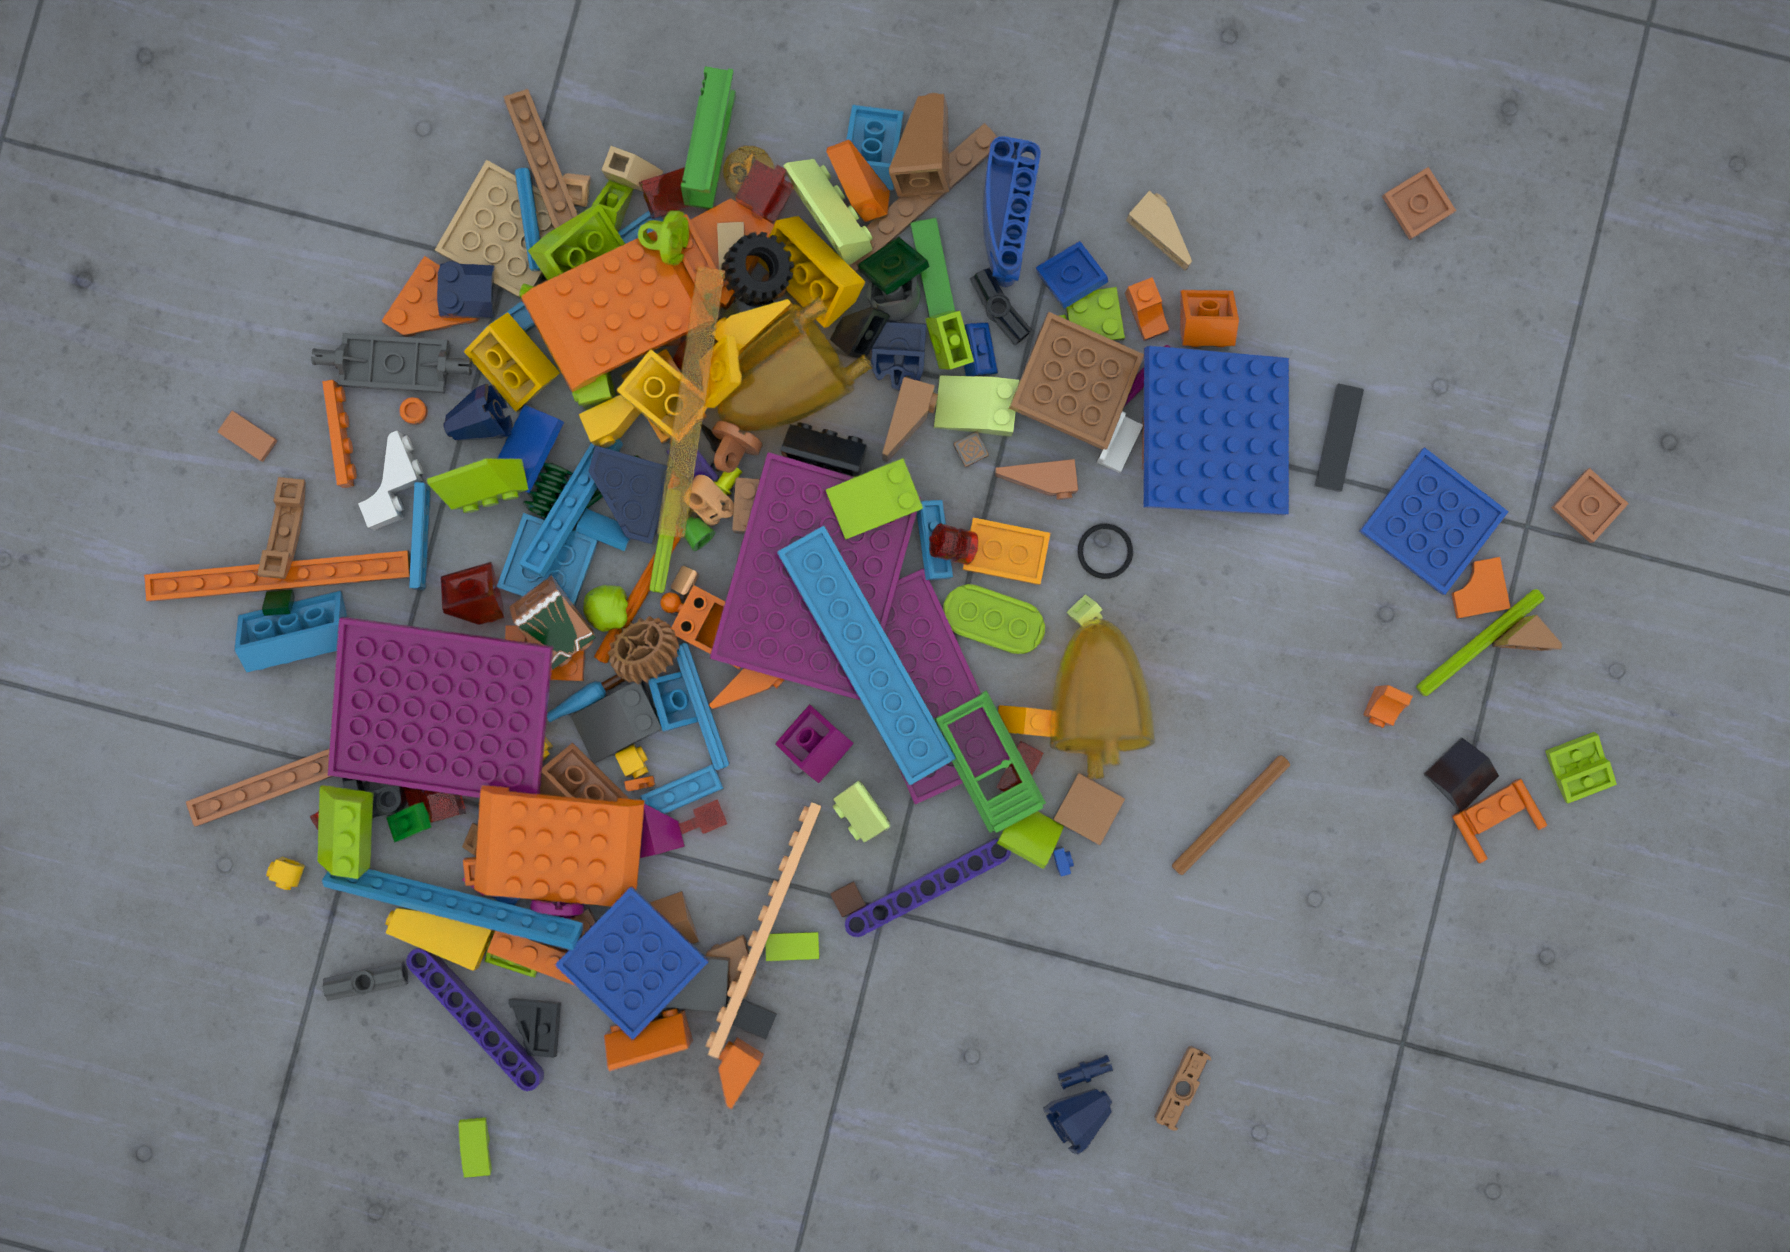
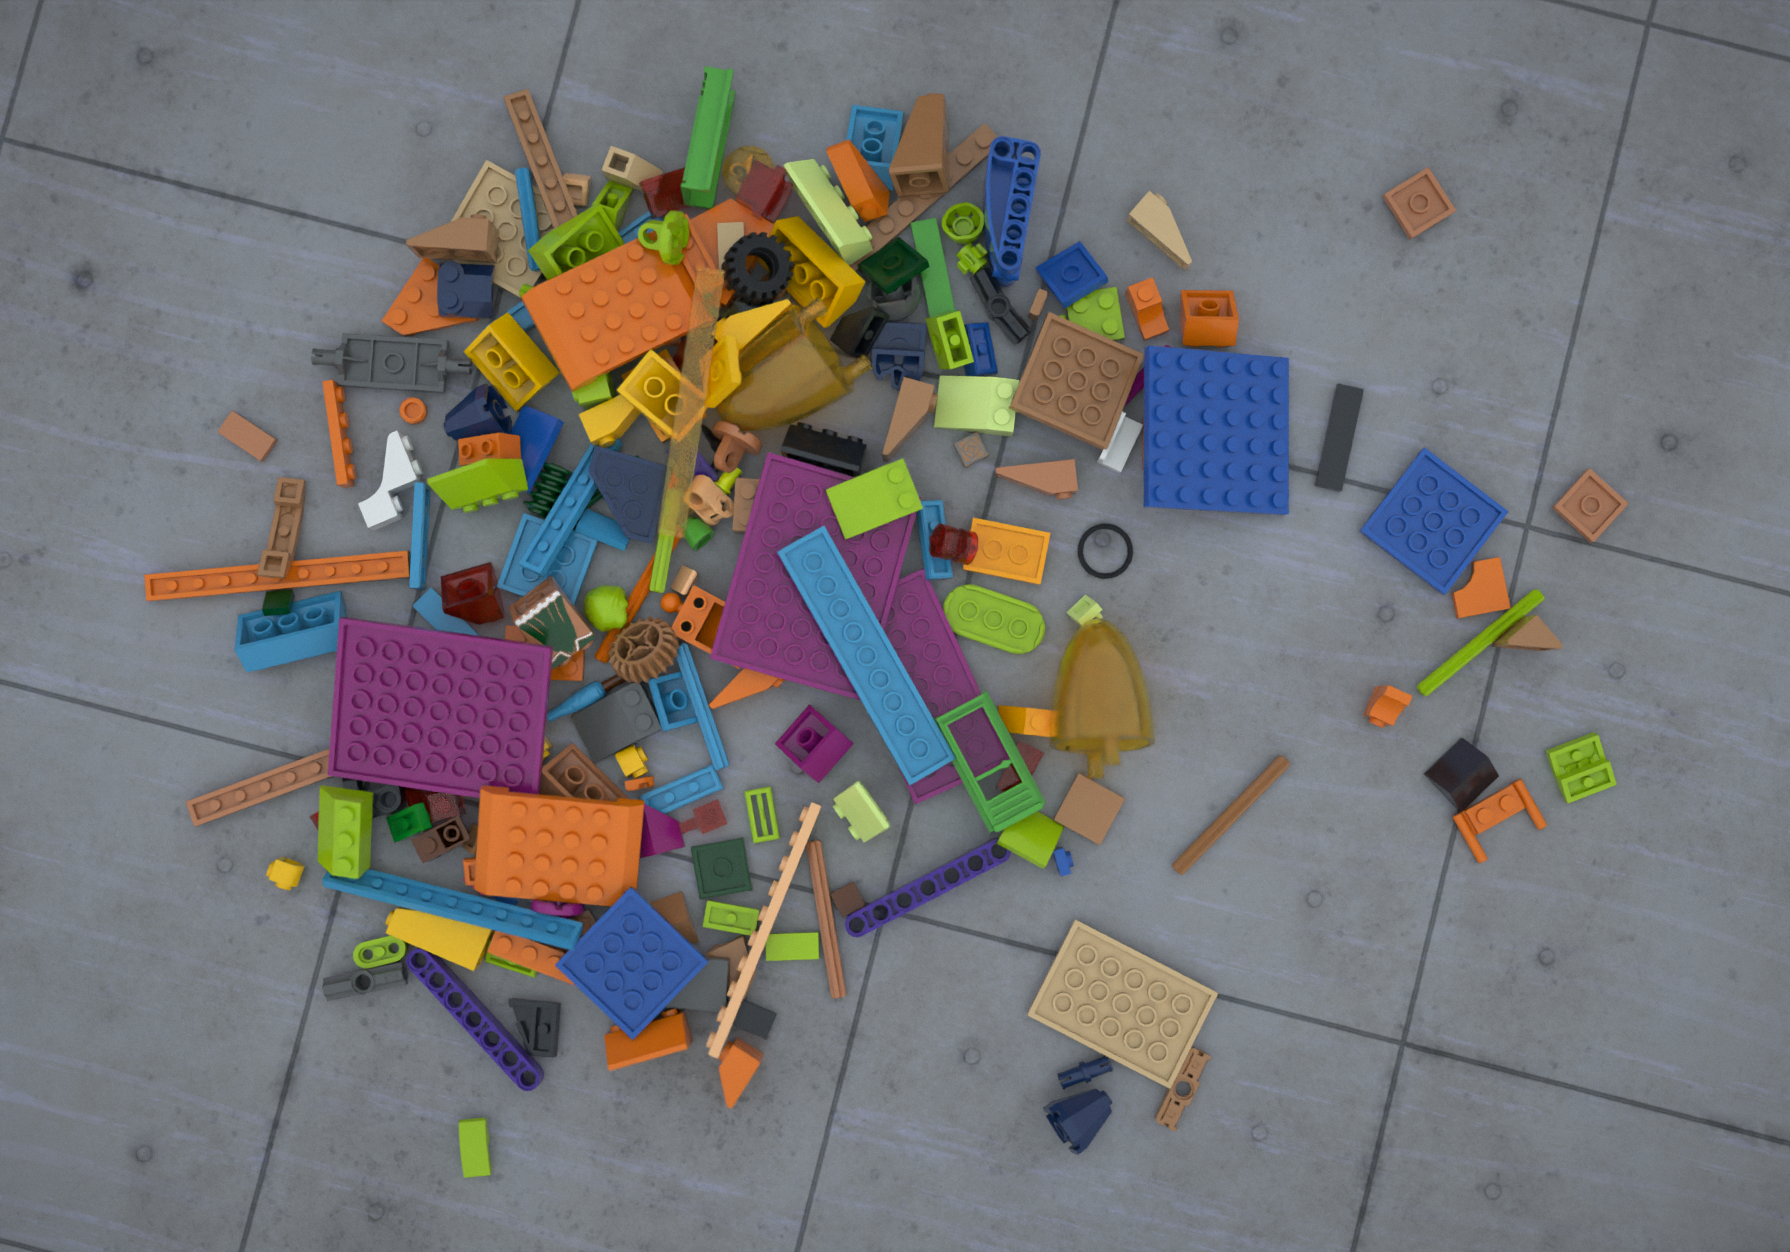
none -> lime plate [353,935,408,969]
none -> medium nougat slope [406,214,499,263]
none -> reddish brown slope [411,815,472,863]
none -> dark azure tile [413,587,481,636]
none -> orange brick [458,433,521,466]
none -> dark green tile [691,837,753,900]
none -> lime plate [702,900,760,936]
none -> lime tile [744,786,780,843]
none -> nougat axle [806,840,847,998]
none -> lime helmet [942,202,984,244]
none -> lime gear [956,242,988,275]
none -> medium nougat tile [1027,288,1048,321]
none -> tan plate [1027,919,1218,1089]

